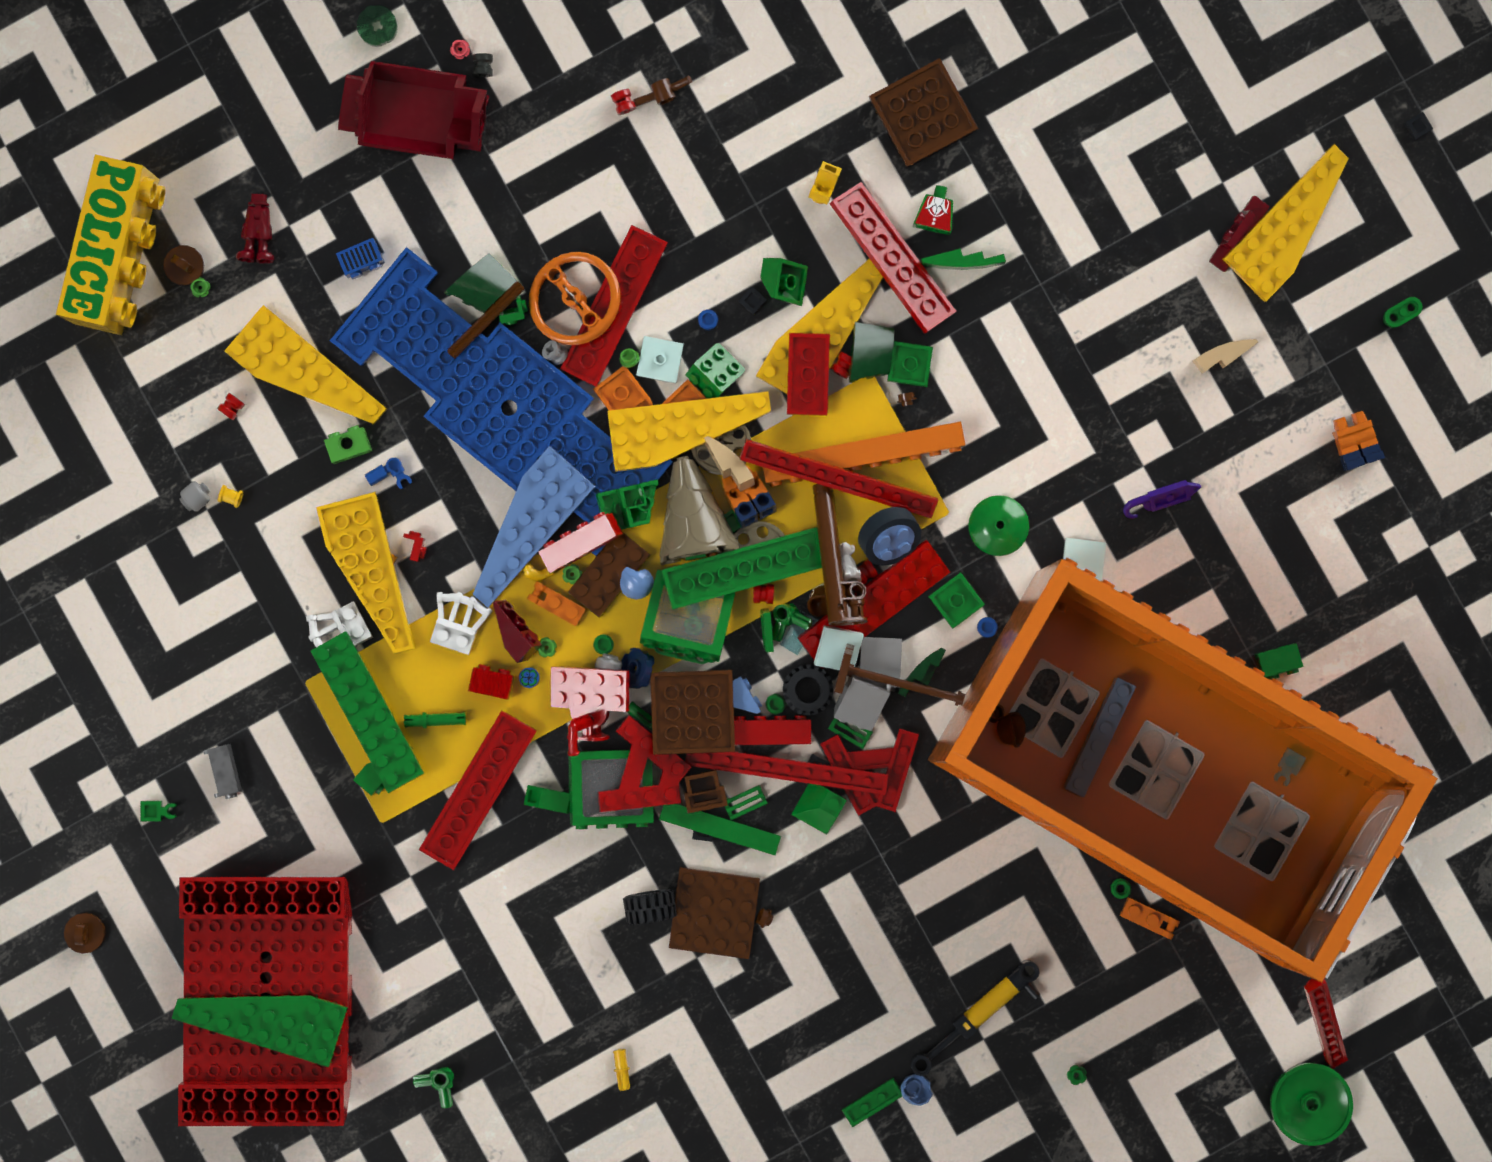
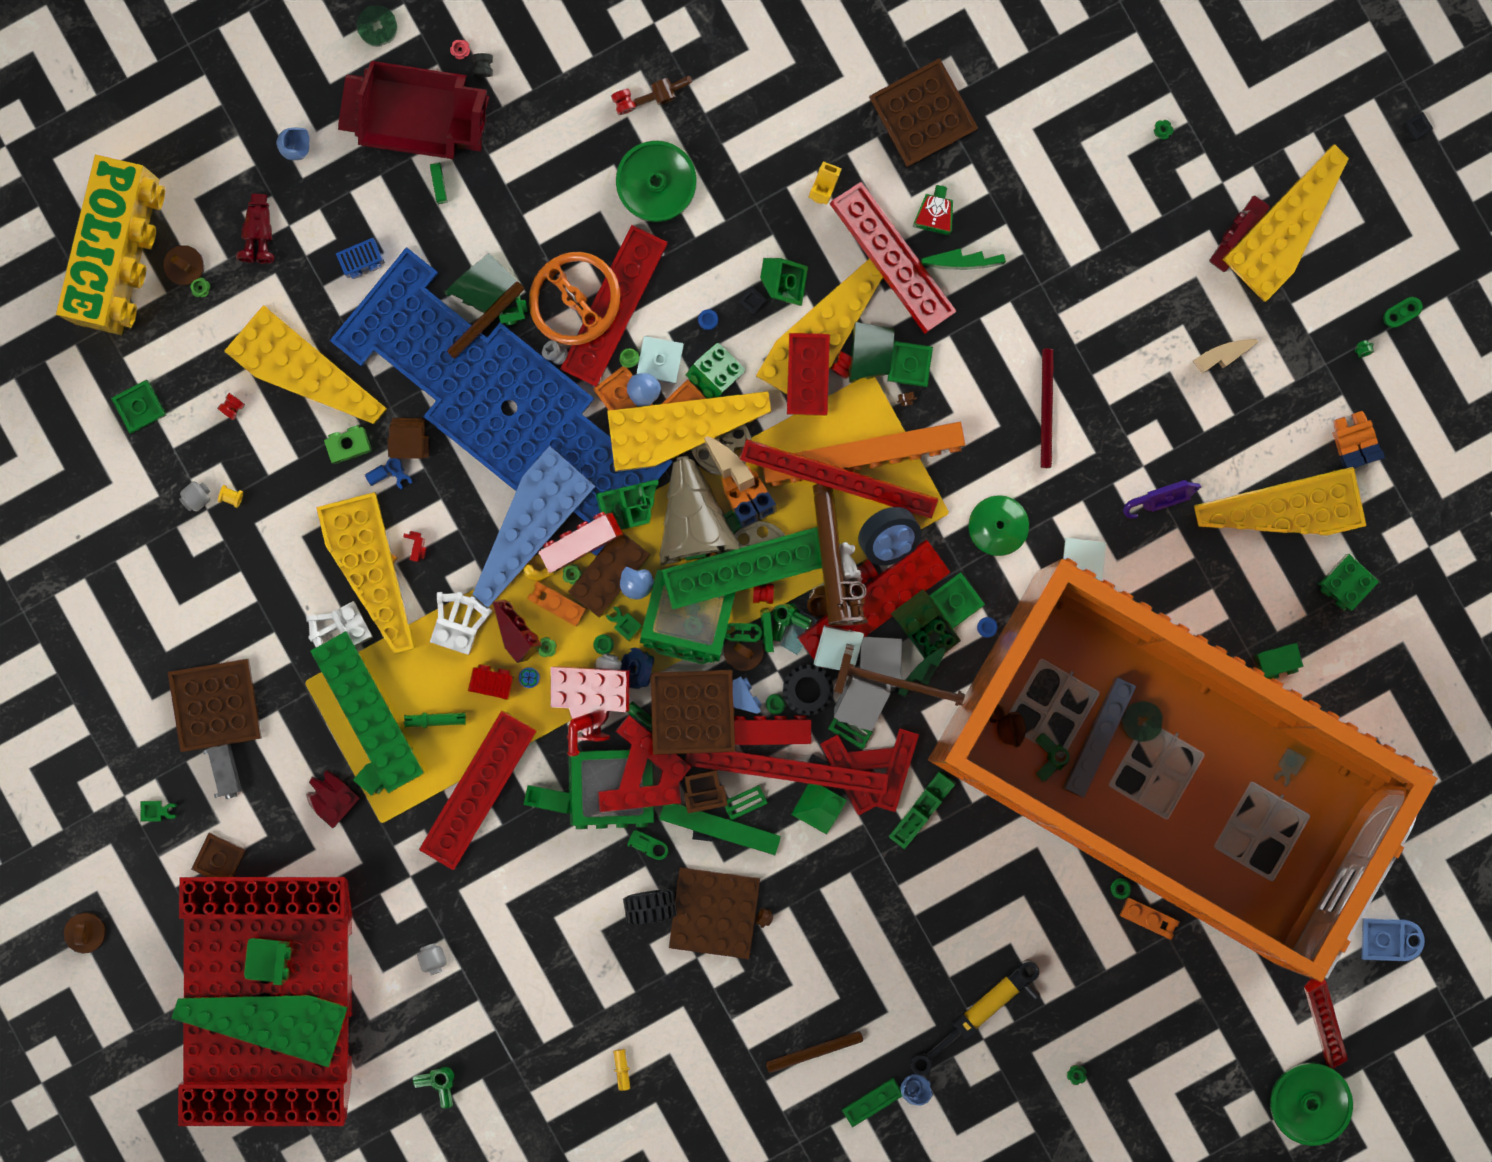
none -> green tile [111,379,167,434]
none -> reddish brown plate [168,659,262,752]
none -> reddish brown tile [191,832,246,877]
none -> green bracket [244,938,292,985]
none -> medium blue hair [276,127,310,160]
none -> dark red plate [306,770,361,828]
none -> reddish brown plate [387,418,429,459]
none -> light grey head [417,943,447,975]
none -> green piece [430,162,448,205]
none -> green plate [606,606,643,642]
none -> green dish [616,141,697,222]
none -> medium blue hair [627,373,661,407]
none -> green piece [627,830,668,860]
none -> reddish brown tile [724,631,764,671]
none -> green beam [725,623,762,643]
none -> reddish brown axle [766,1031,863,1073]
none -> green slope [889,770,956,849]
none -> dark green slope [891,589,961,659]
none -> green axle [1035,733,1070,782]
none -> dark red axle [1040,348,1054,469]
none -> plate [1121,701,1163,742]
none -> green plate [1154,120,1174,140]
none -> yellow wing [1194,467,1366,536]
none -> green brick [1318,554,1379,612]
none -> green plate [1355,340,1374,358]
none -> medium blue tile [1361,918,1425,961]

